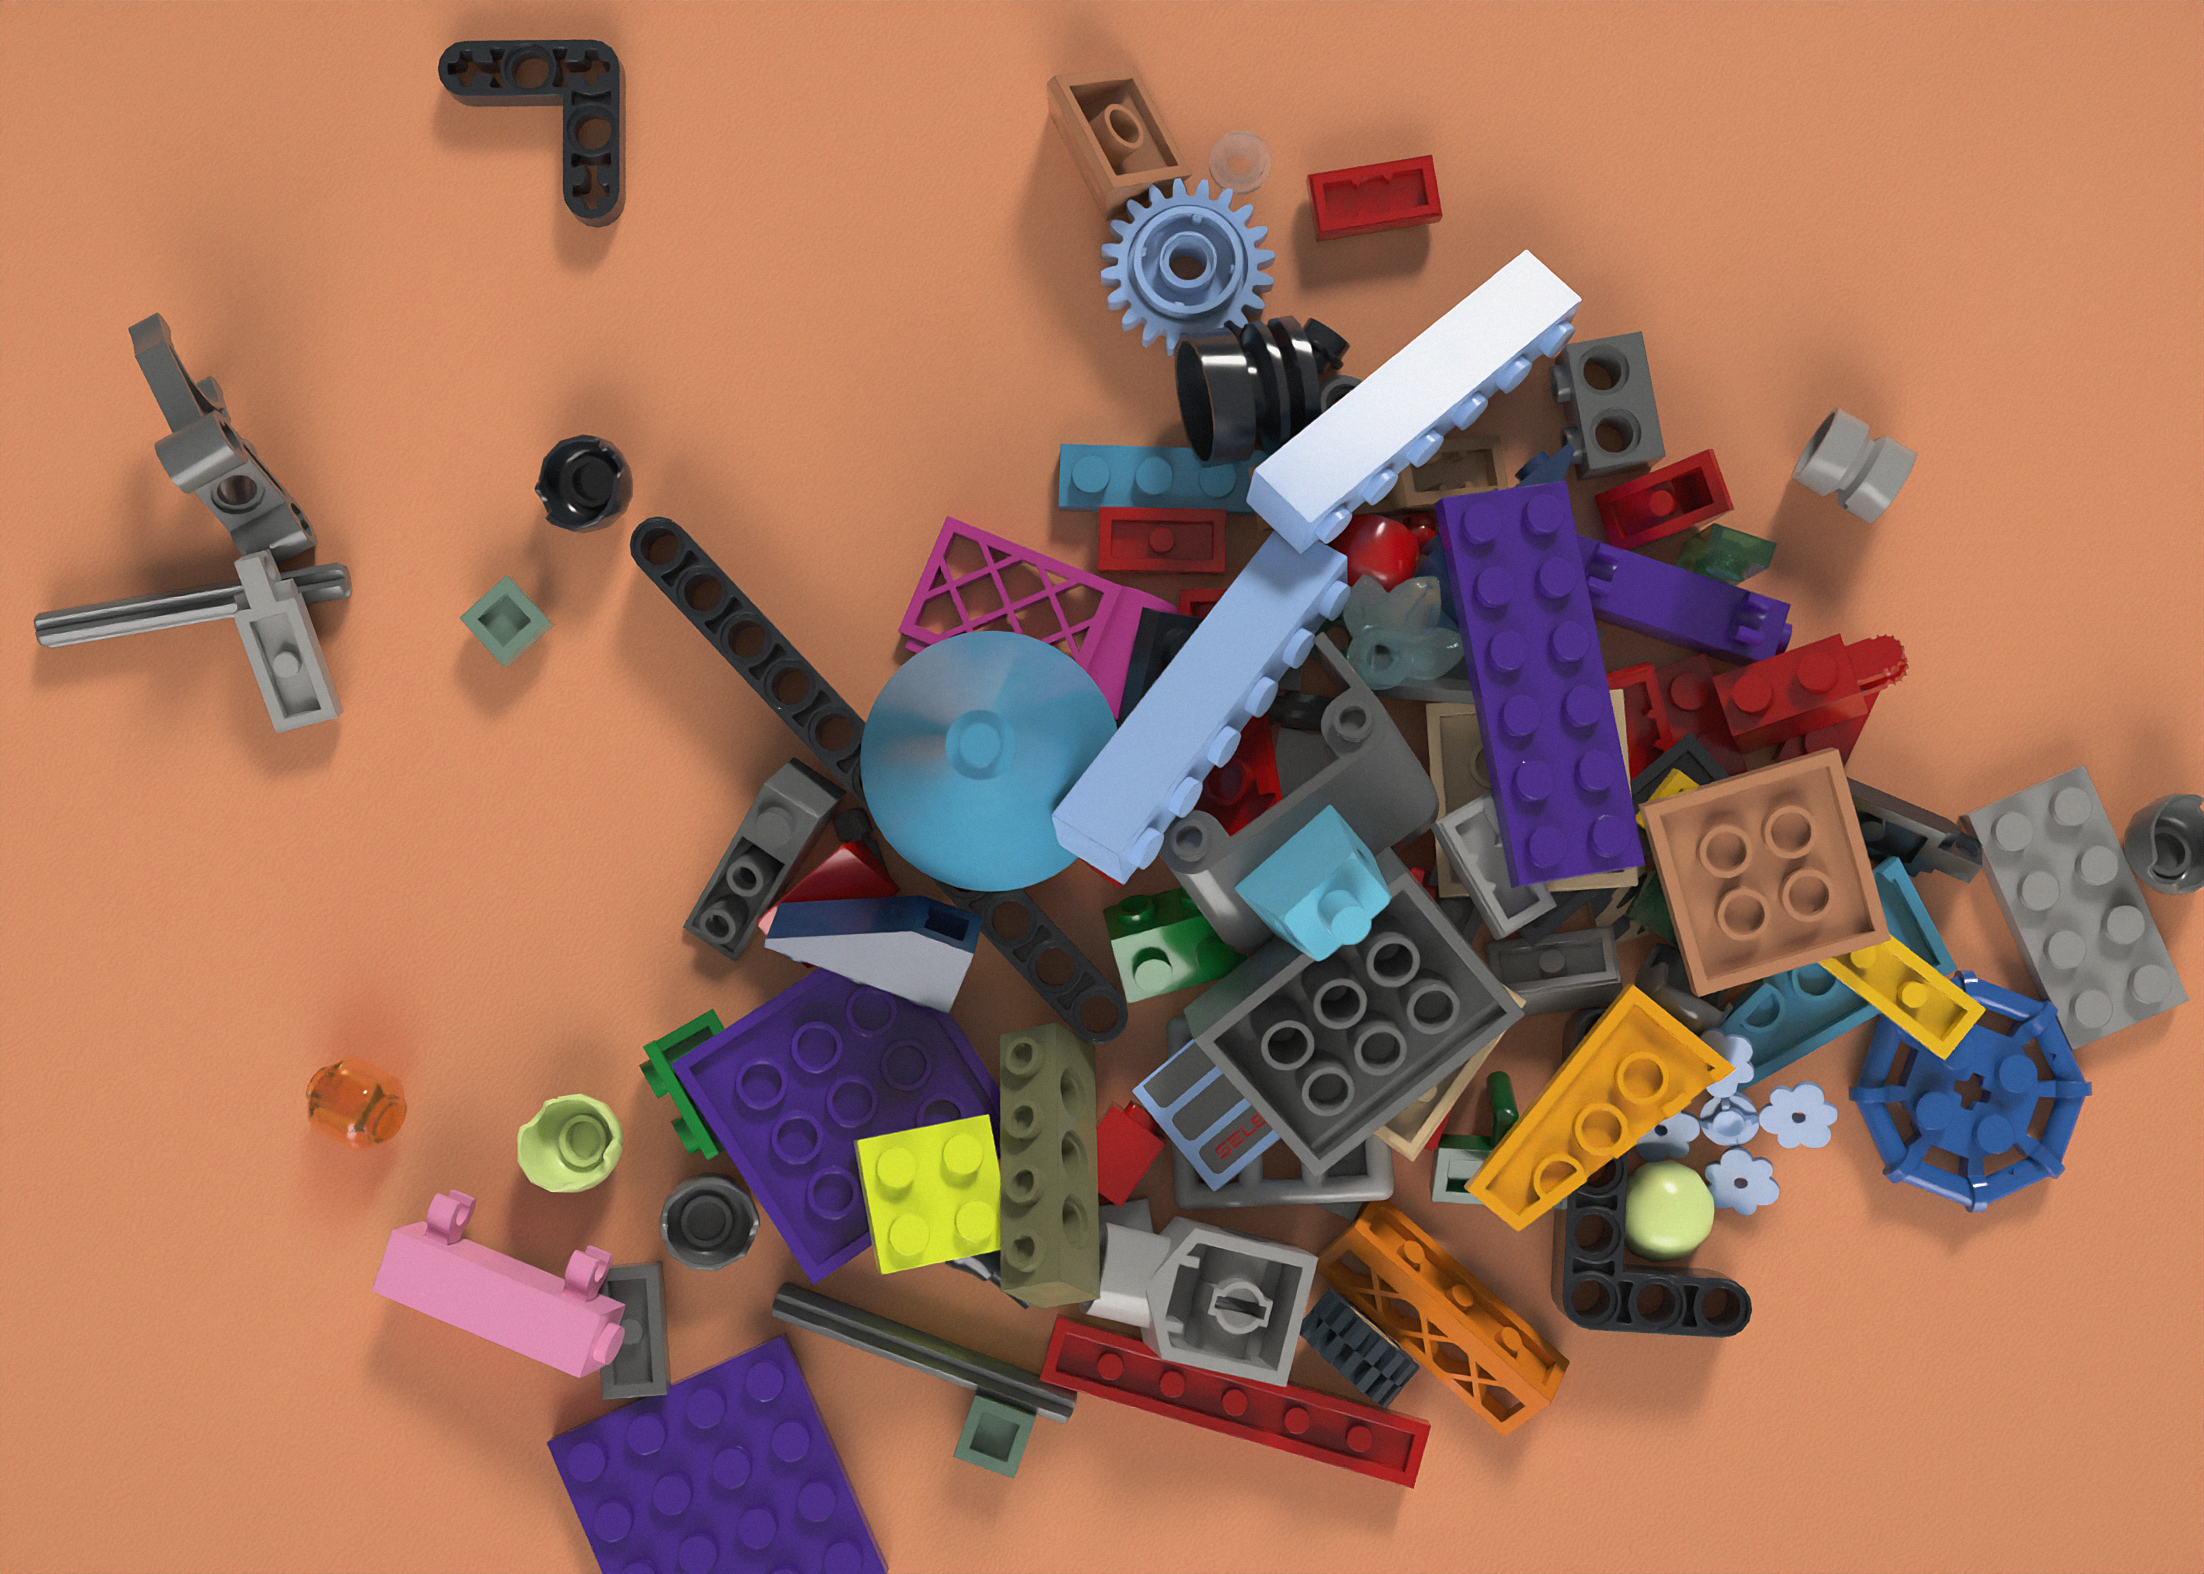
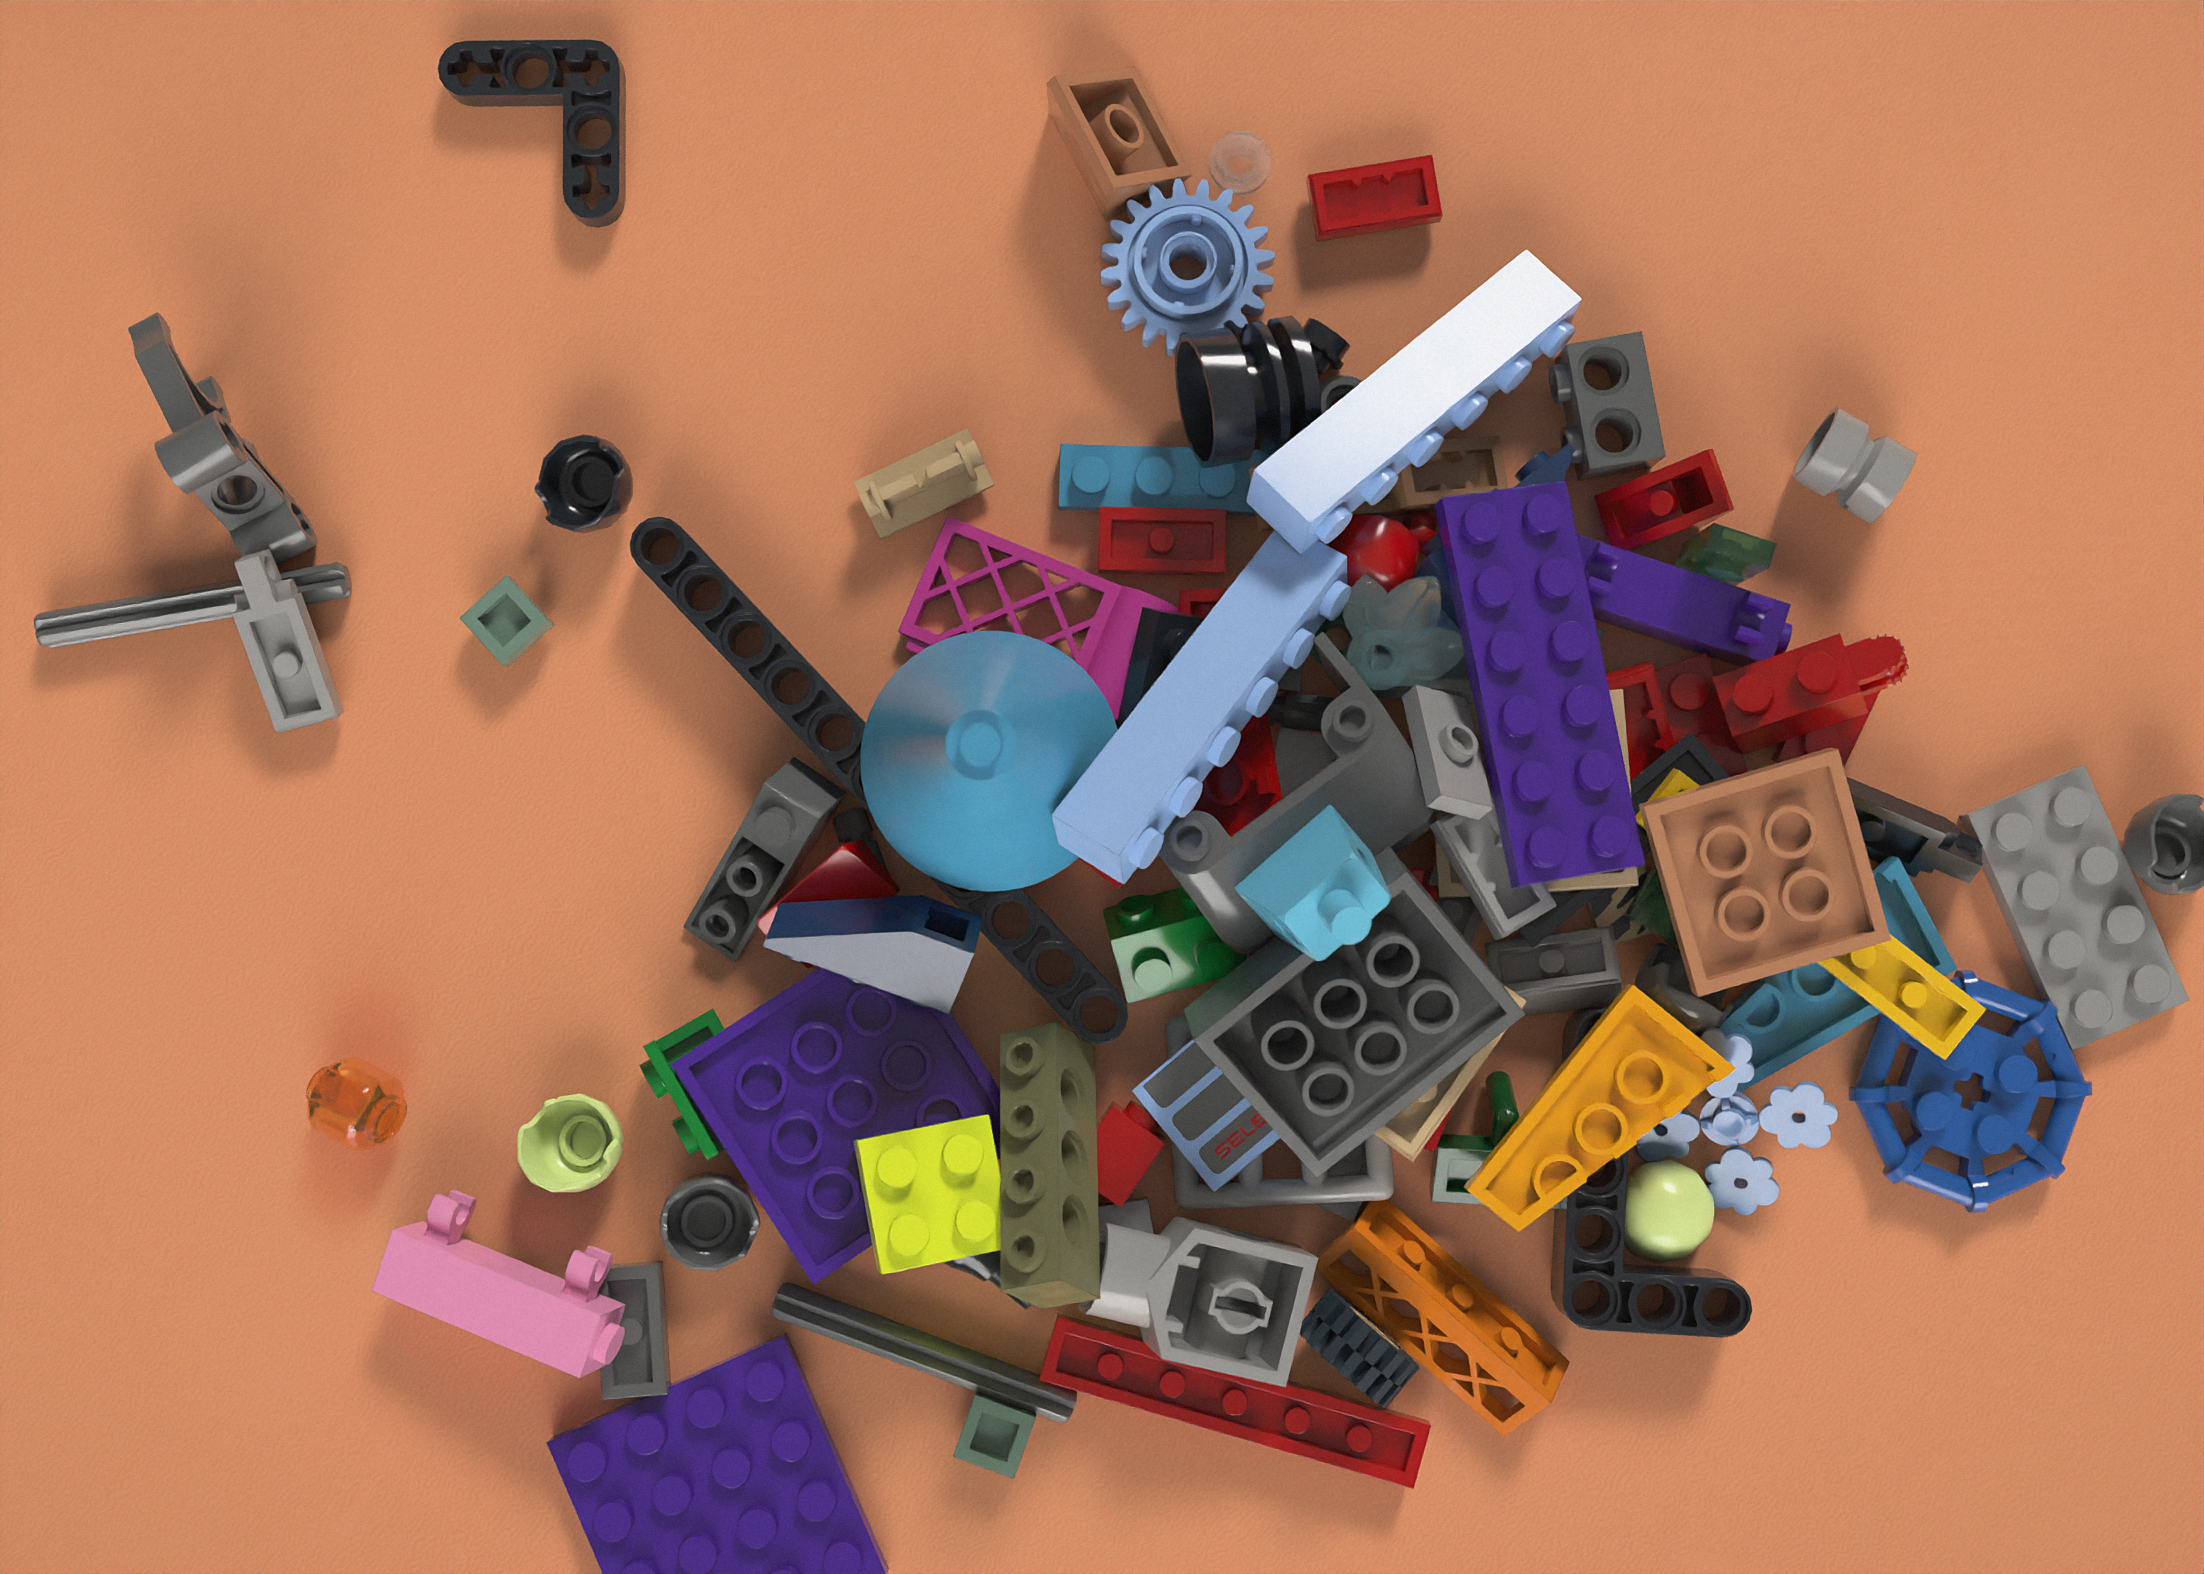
none -> tan hinge [854,429,995,539]
none -> light grey plate [1402,685,1493,820]

